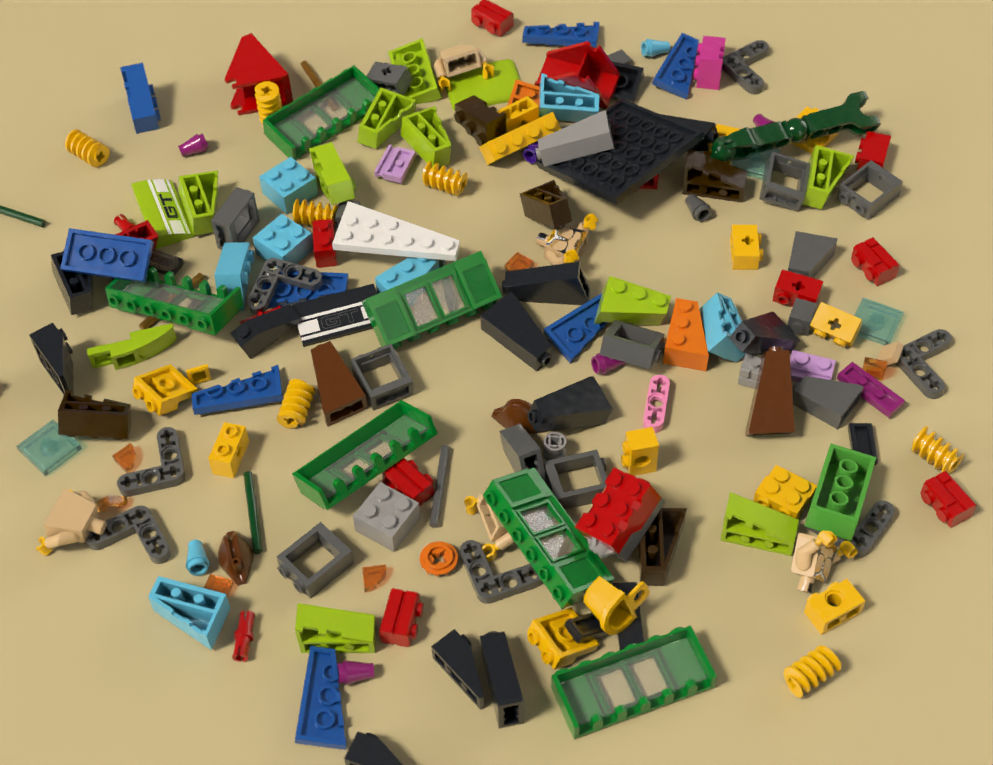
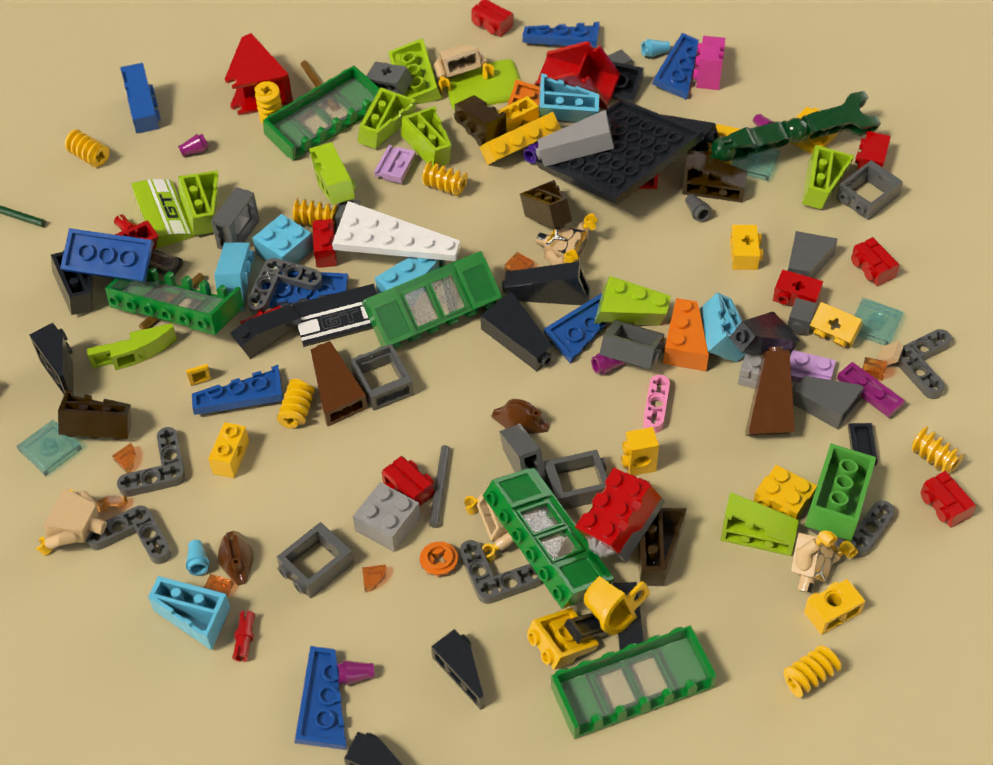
yellow plate [132,364,197,416] -> none
dark green bar [243,471,263,554] -> none
medium azure brick [259,157,318,214] -> none
green window [292,400,438,510] -> none
lime wedge [295,603,377,653] -> none
red brick [379,588,424,647] -> none
black slope [480,631,524,729] -> none
black slope [527,376,613,433] -> none
light grey wheel [543,432,567,461] -> none
dark grey beam [722,40,769,94] -> none
dark grey window [759,151,811,212] -> none

